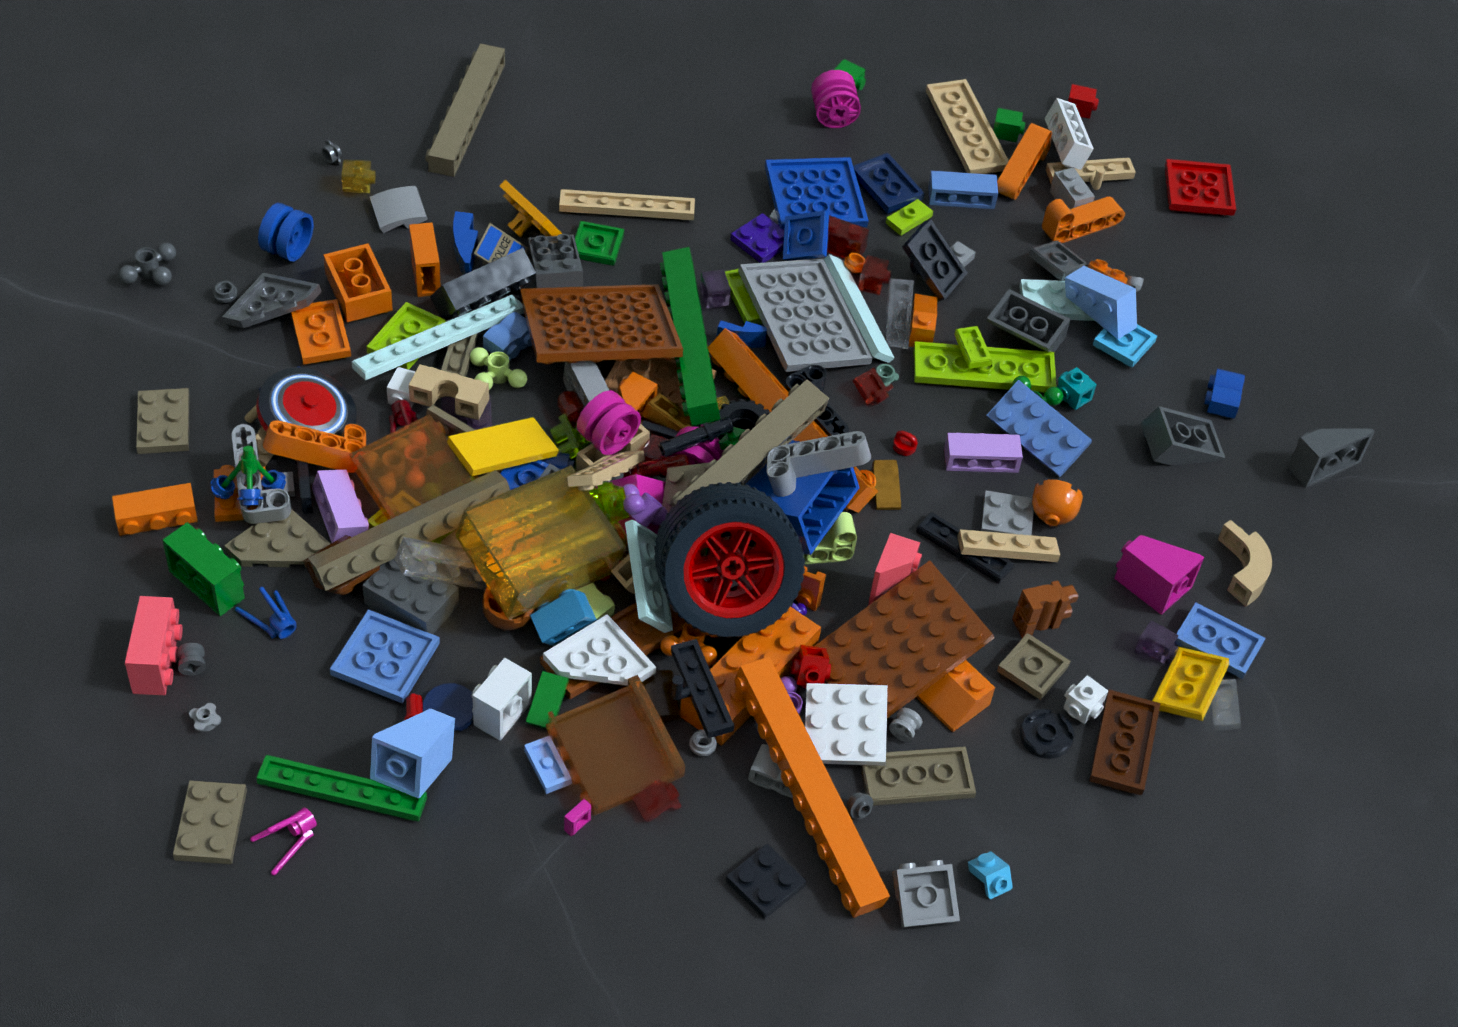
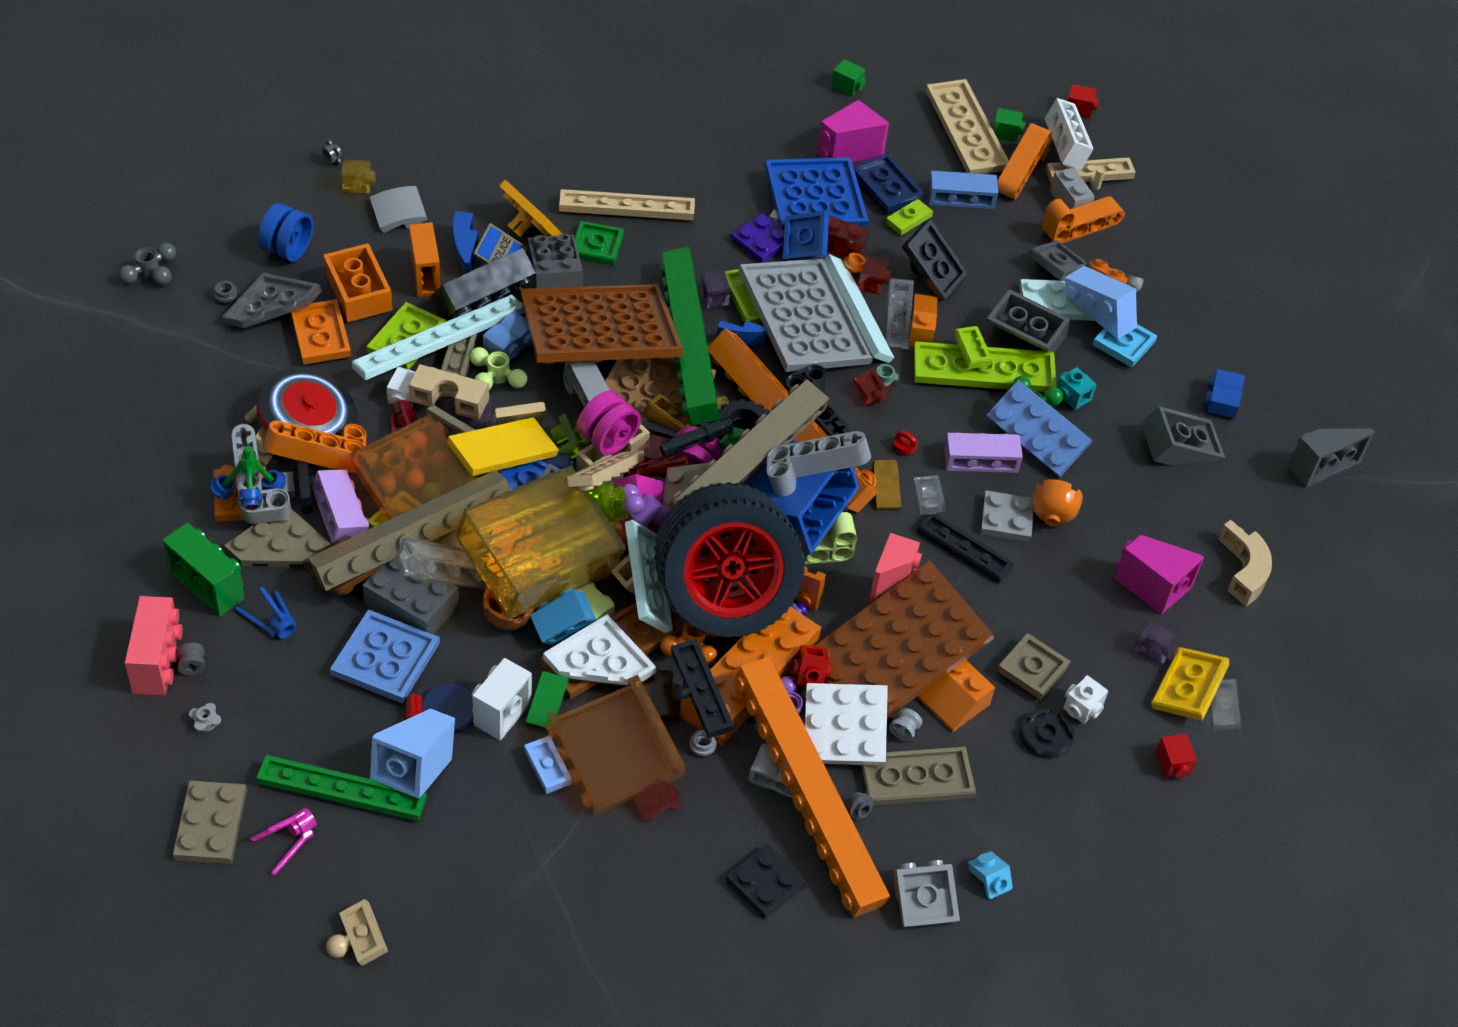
orange brick [112,483,198,536] -> none
dark tan plate [136,388,190,454] -> none
dark tan brick [425,43,505,177] -> none
clear red brick [557,391,585,427] -> none
dark pink tile [564,799,591,836] -> none
orange slope [618,372,658,418] -> none
dark pink wheel [811,70,861,128] -> none
light grey plate [950,241,976,267] -> none
tan plate [957,529,1060,562] -> none
dark orange hips [1012,580,1078,638] -> none
reddish brown plate [1089,689,1160,796] -> none
red plate [1165,159,1236,216] -> none
medium blue plate [1172,603,1266,679] -> none
none -> tan plate [326,899,388,966]
none -> tan plate [492,402,546,426]
none -> dark pink slope [817,100,889,162]
none -> clear plate [914,475,945,514]
none -> red brick [1155,733,1197,779]

